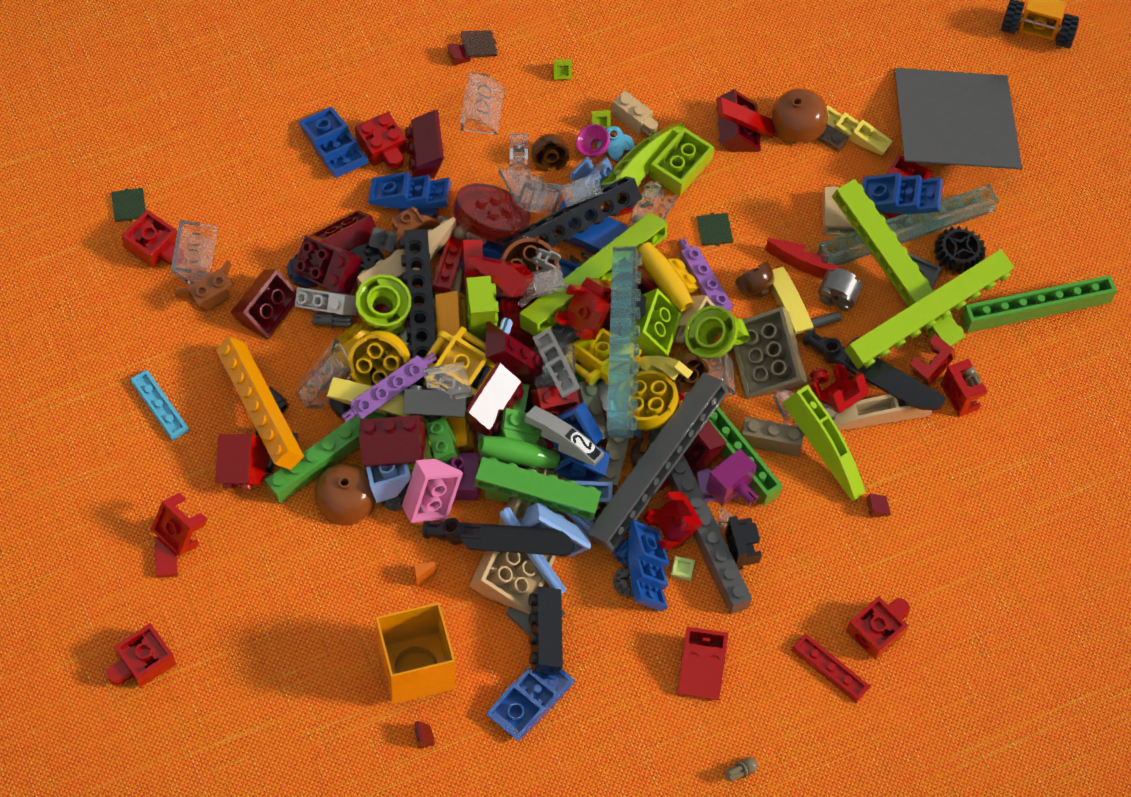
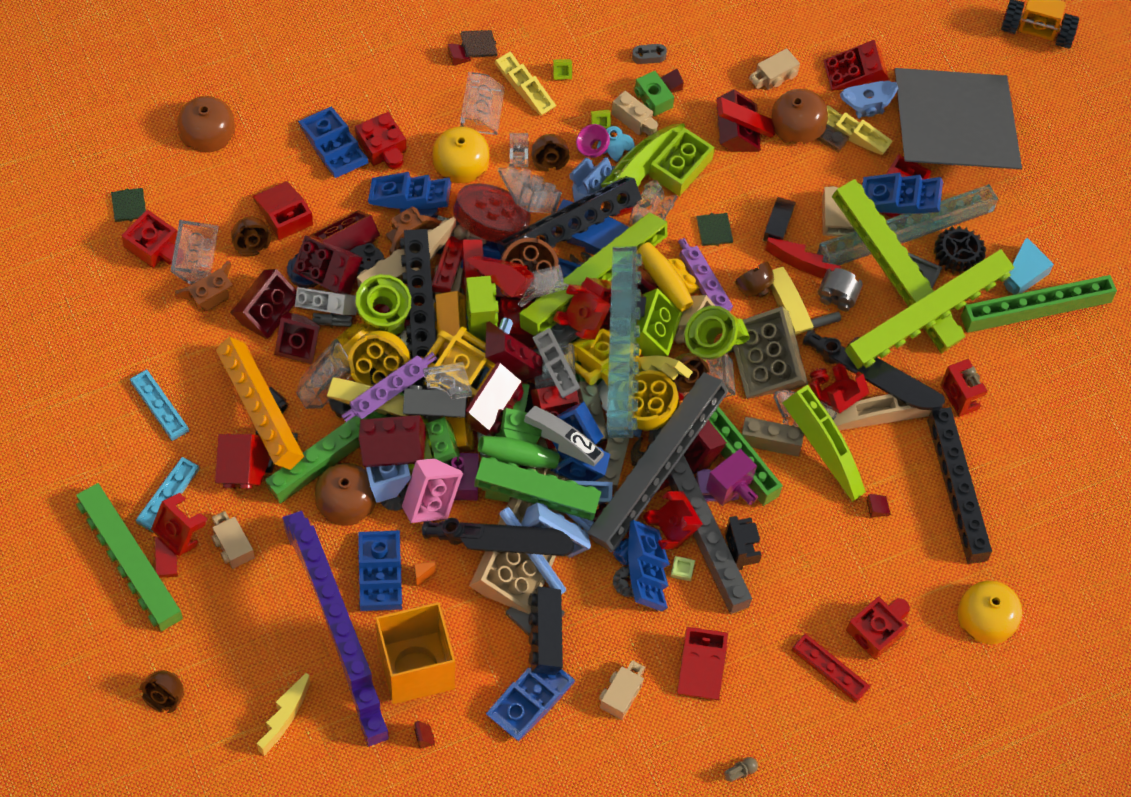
red brick [106,623,176,688] -> none
dark grey bracket [368,227,398,253] -> none
dark red slope [405,110,444,179] -> none
light grey piece [532,248,561,273] -> none
clear piece [547,163,606,207] -> none
clear slope [717,507,734,530] -> none
red panel [909,334,956,386] -> none
none -> bright green brick [76,483,183,632]
none -> medium azure tile [136,457,200,533]
none -> reddish brown cylinder [139,670,184,713]
none -> dark orange cylinder [177,96,235,153]
none -> tan brick [211,511,255,569]
none -> reddish brown cylinder [231,217,271,256]
none -> red slope [253,181,313,240]
none -> light yellow slope [257,673,310,756]
none -> dark red slope [274,312,320,364]
none -> dark purple arch [282,511,389,747]
none -> blue slope [358,530,402,611]
none -> yellow cylinder [433,126,489,183]
none -> light yellow slope [495,51,556,116]
none -> tan brick [599,660,646,720]
none -> dark grey beam [632,44,667,64]
none -> bright green brick [634,71,674,116]
none -> dark red slope [661,69,684,93]
none -> tan brick [749,48,800,90]
none -> black slope [763,197,796,241]
none -> red slope [823,40,889,91]
none -> medium blue piece [840,81,899,119]
none -> black brick [927,407,992,564]
none -> yellow cylinder [958,580,1022,644]
none -> medium azure slope [1003,238,1054,295]

